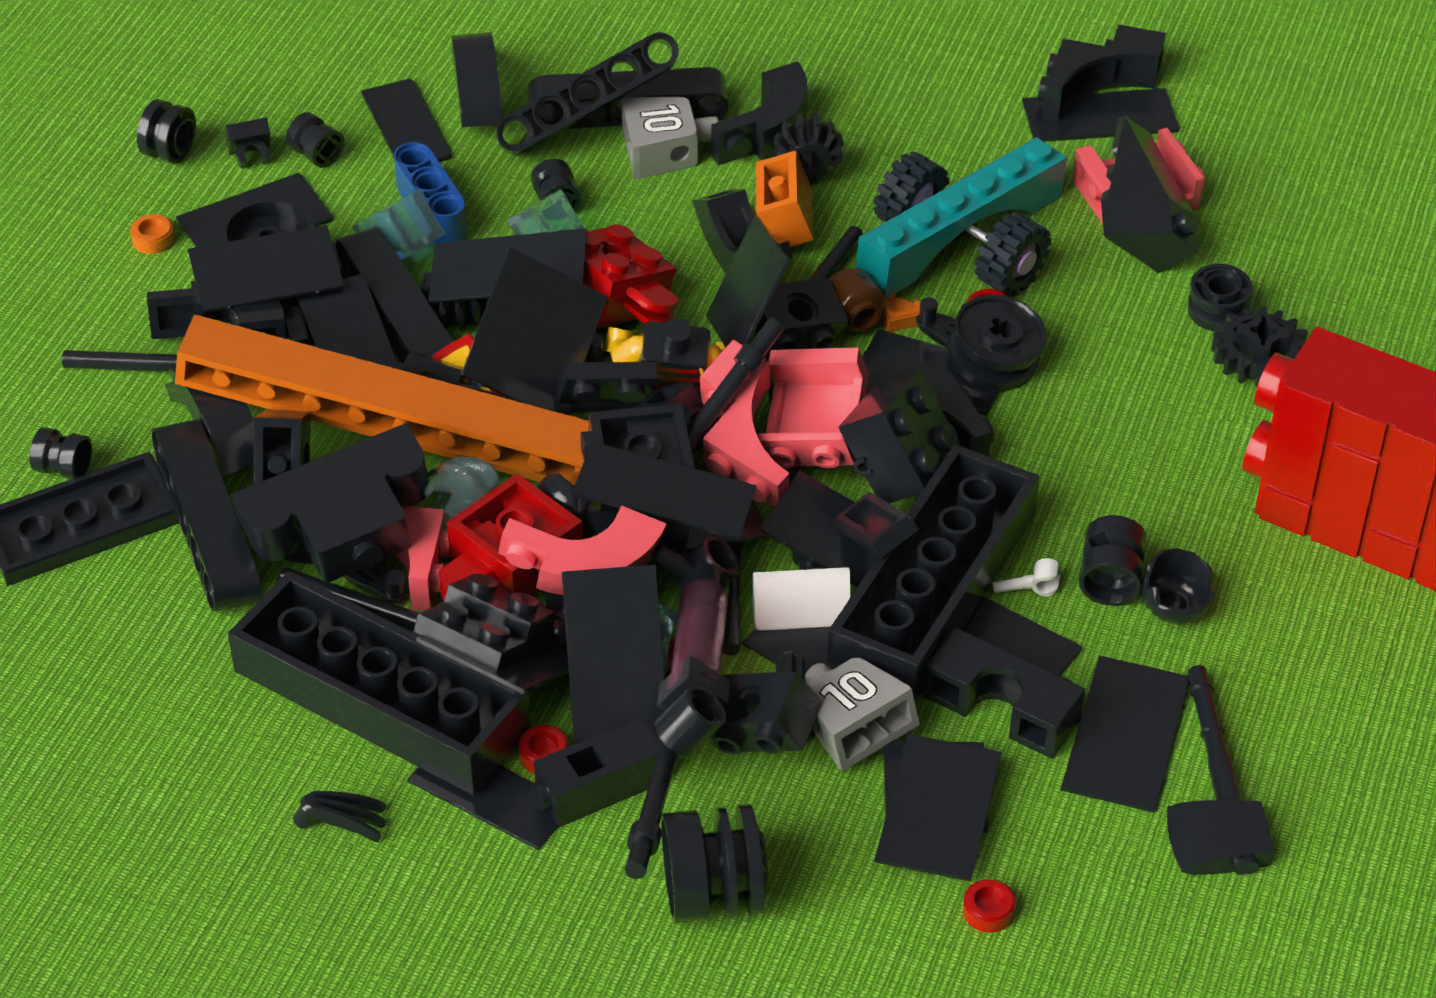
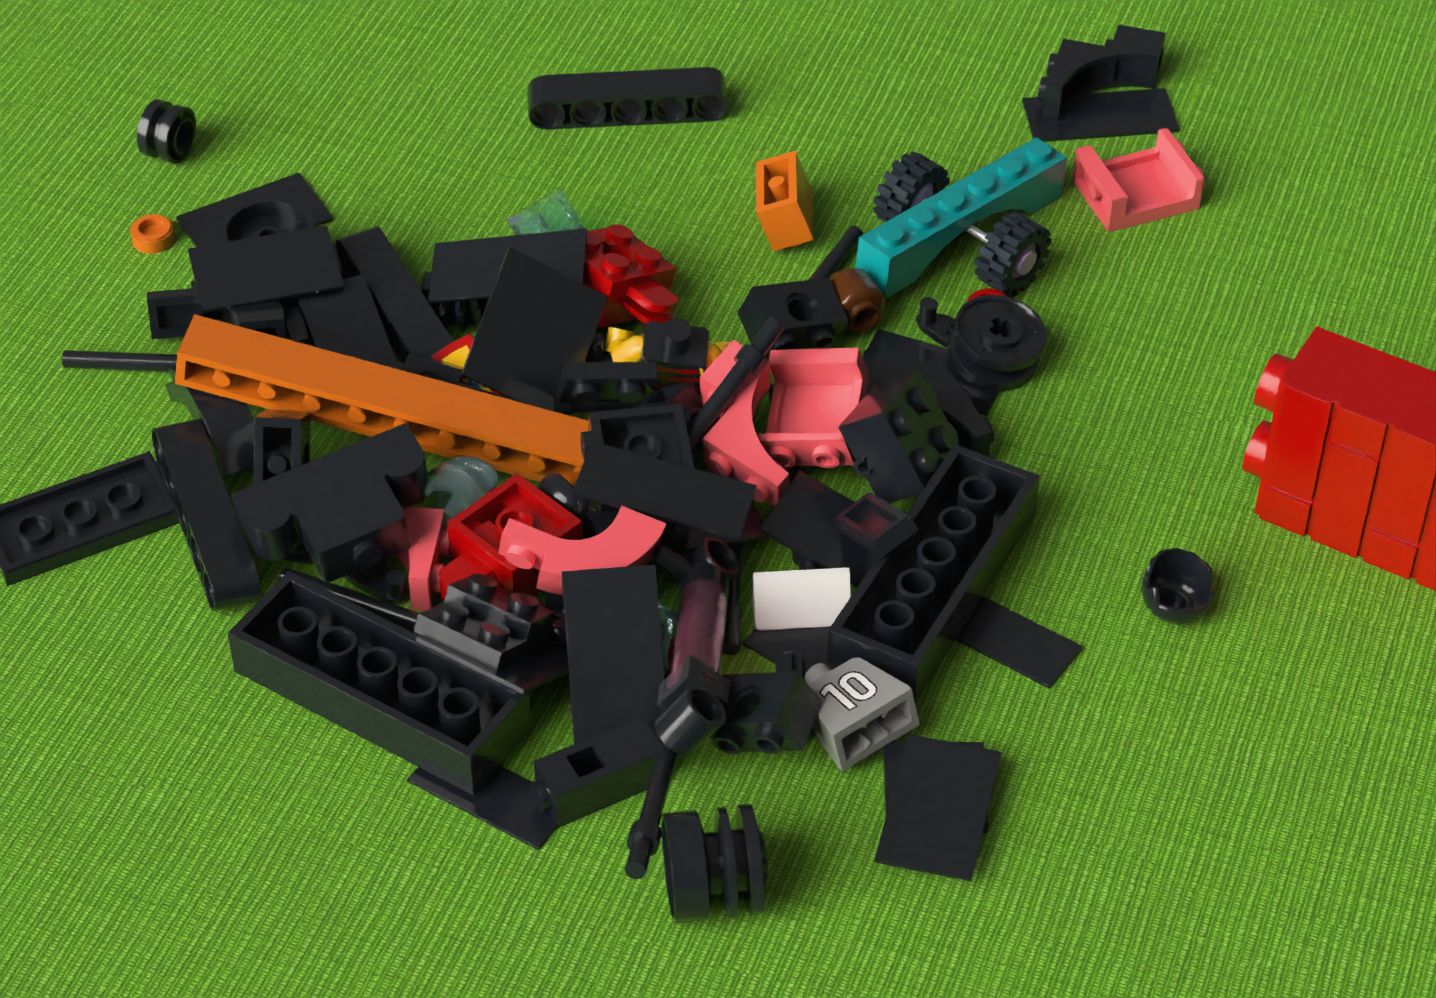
black wheel [29,427,92,479] -> none
black tile [226,117,270,168] -> none
black wheel [286,112,344,168] -> none
black piece [293,791,386,842] -> none
clear light blue slope [352,190,445,262] -> none
black piece [361,78,452,162] -> none
blue beam [394,142,467,245] -> none
black arch [451,32,503,128] -> none
black beam [496,32,679,155] -> none
red tile [518,725,569,774] -> none
black wheel [531,159,581,218] -> none
light grey torso [621,97,718,179] -> none
black arch [692,189,793,273] -> none
black piece [706,215,790,347] -> none
black arch [711,61,807,166] -> none
black gear [773,112,844,184] -> none
orange tile [880,293,920,332] -> none
black arch [923,628,1085,759] -> none
red tile [963,879,1016,933] -> none
white hand [993,558,1060,597] -> none
black window [1061,655,1189,813] -> none
black wheel [1079,515,1147,606] -> none
black wedge [1101,115,1199,272] -> none
black piece [1167,665,1274,875] -> none
black wheel [1187,264,1253,331] -> none
black gear [1211,306,1308,387] -> none

